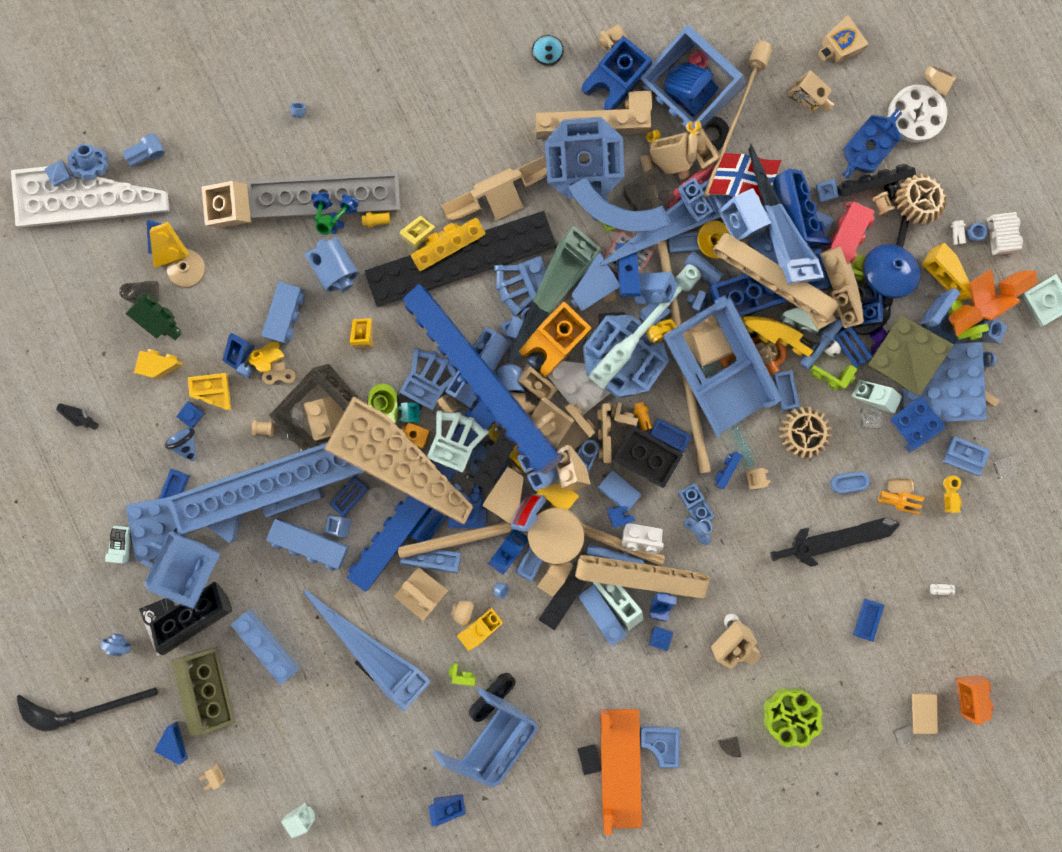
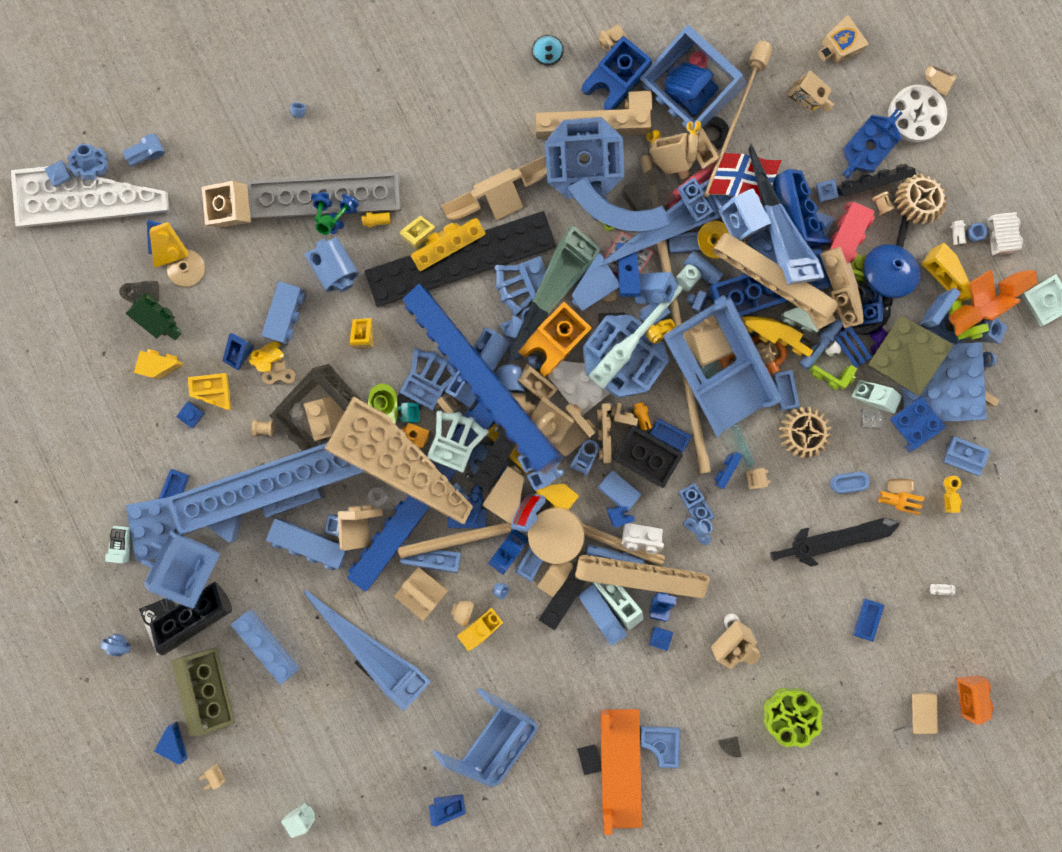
black piece [17,687,158,732] -> none
black piece [56,403,99,430] -> none
hat [165,428,196,461] -> none
medium blue hinge [235,363,253,379] -> none
blue tile [329,476,370,517] -> none
blue tile [409,507,447,542] -> none
lime bracket [449,661,477,686] -> none
black plate [469,673,516,722] -> none
tan slope [556,445,590,491] -> none
black bush [884,181,900,199] -> none
none -> tan bracket [338,505,383,551]

